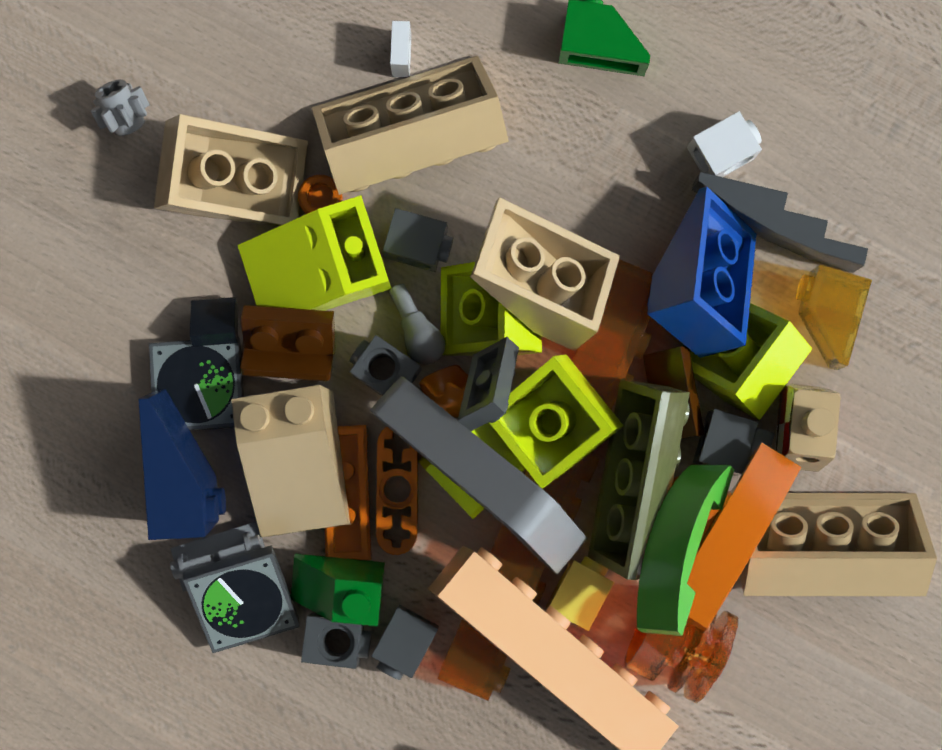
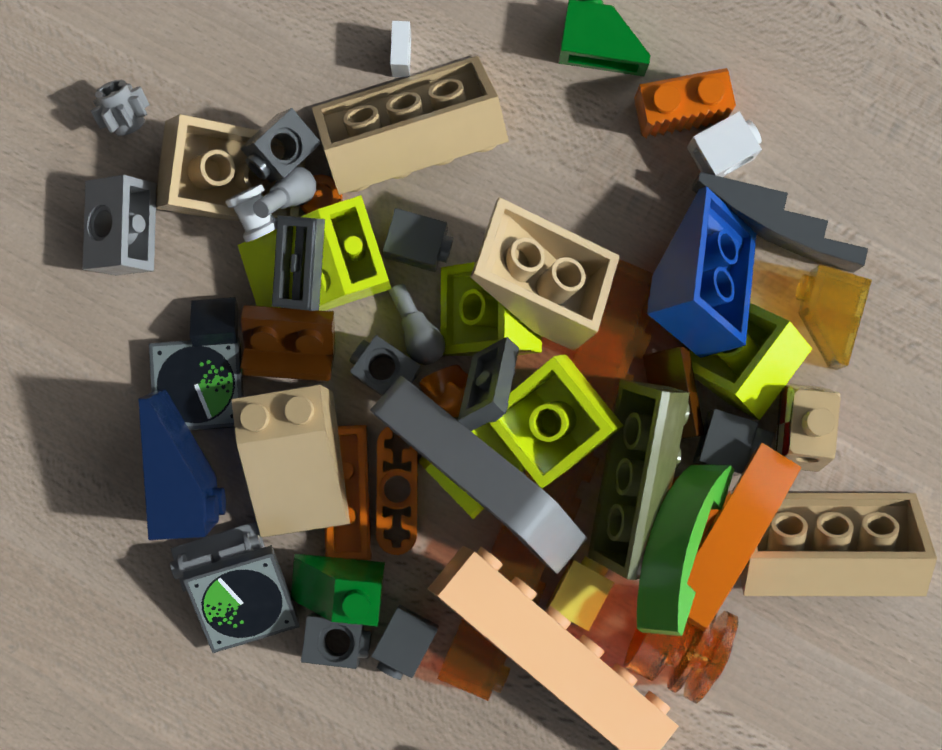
none -> light grey brick [83,175,157,276]
none -> white bush [225,184,277,242]
none -> dark grey brick [240,108,321,182]
none -> light grey piece [253,166,316,218]
none -> dark grey tile [272,216,325,311]
none -> orange brick [634,68,736,139]

